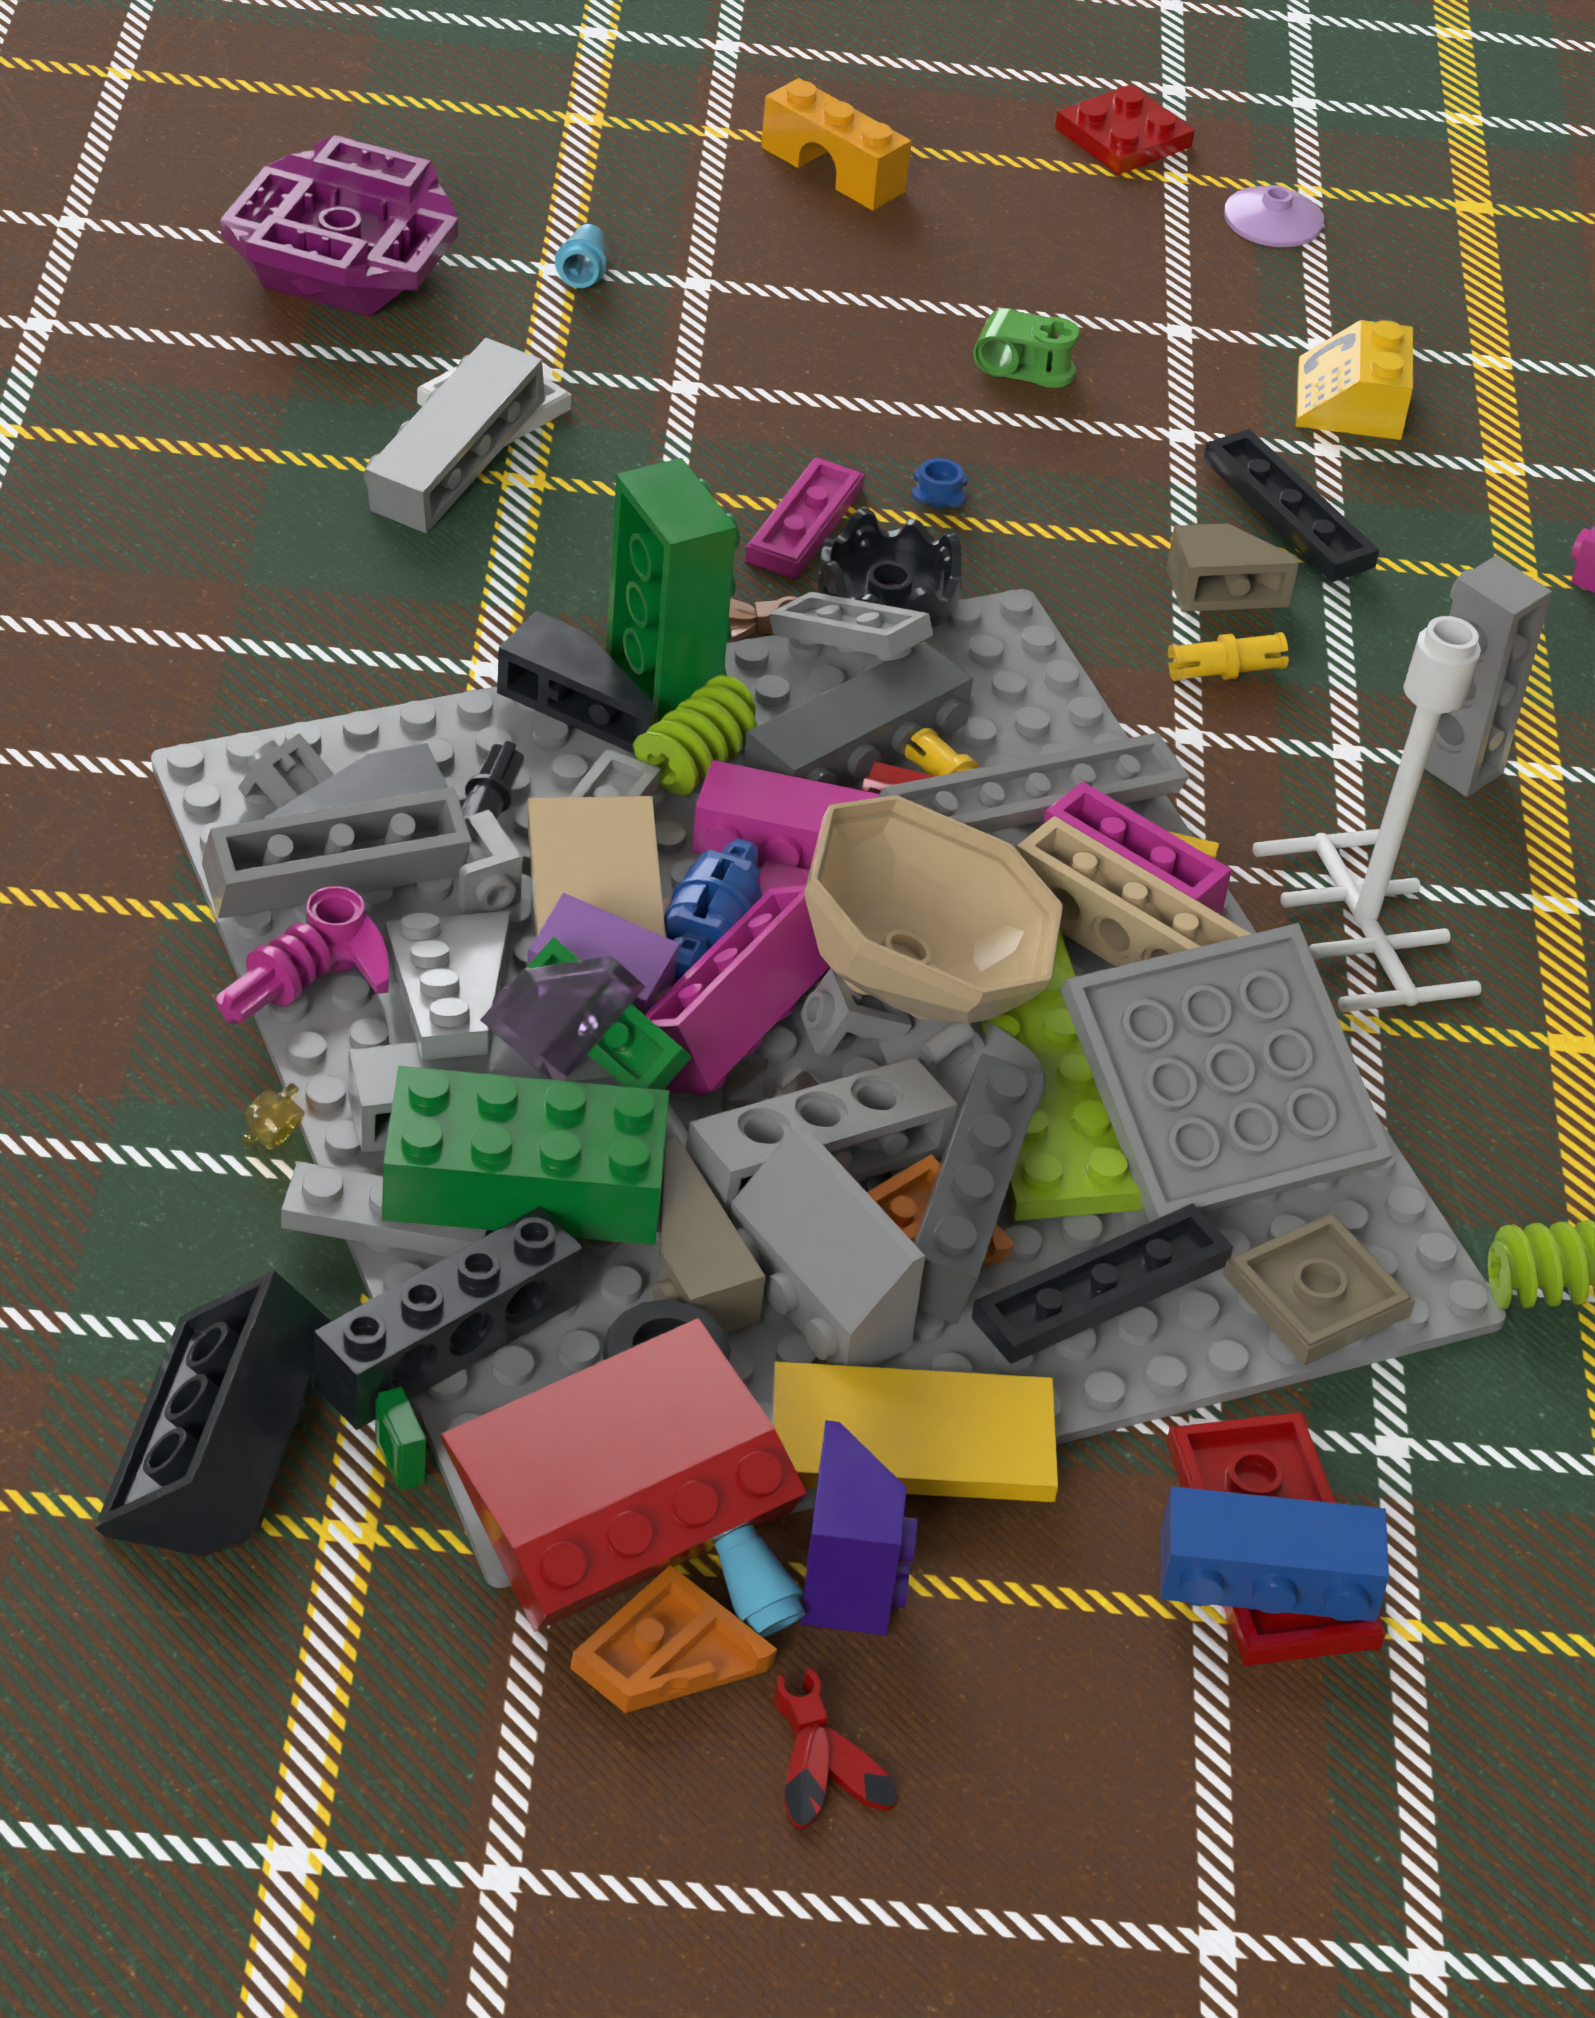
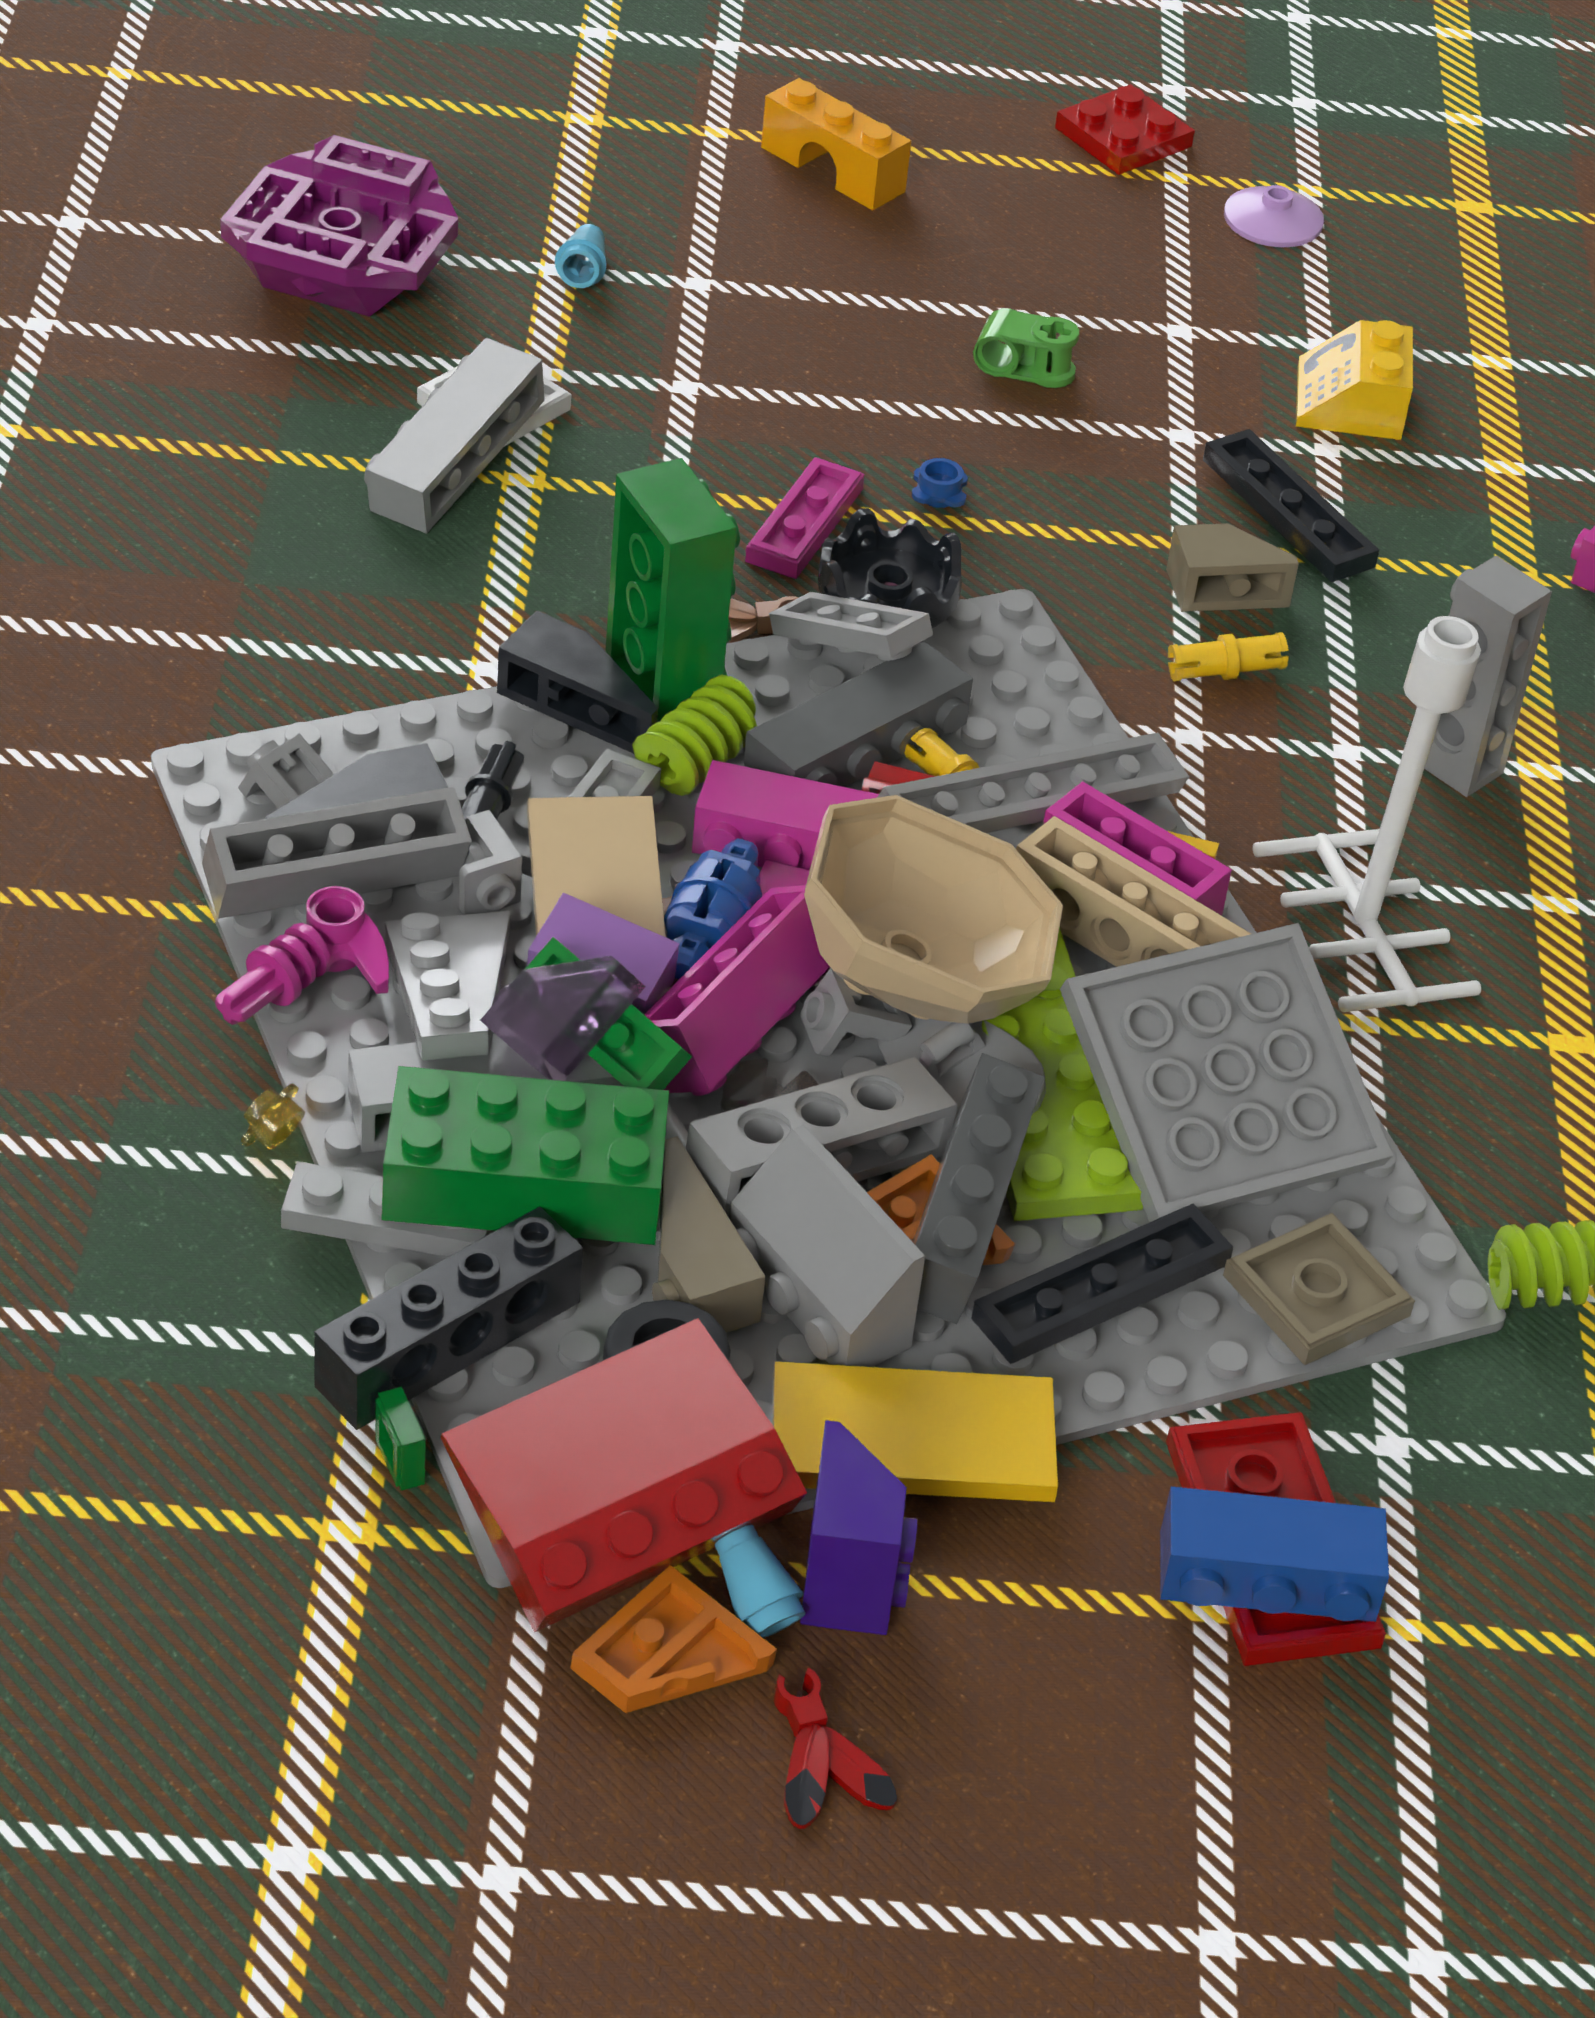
black slope [94,1270,332,1557] -> none

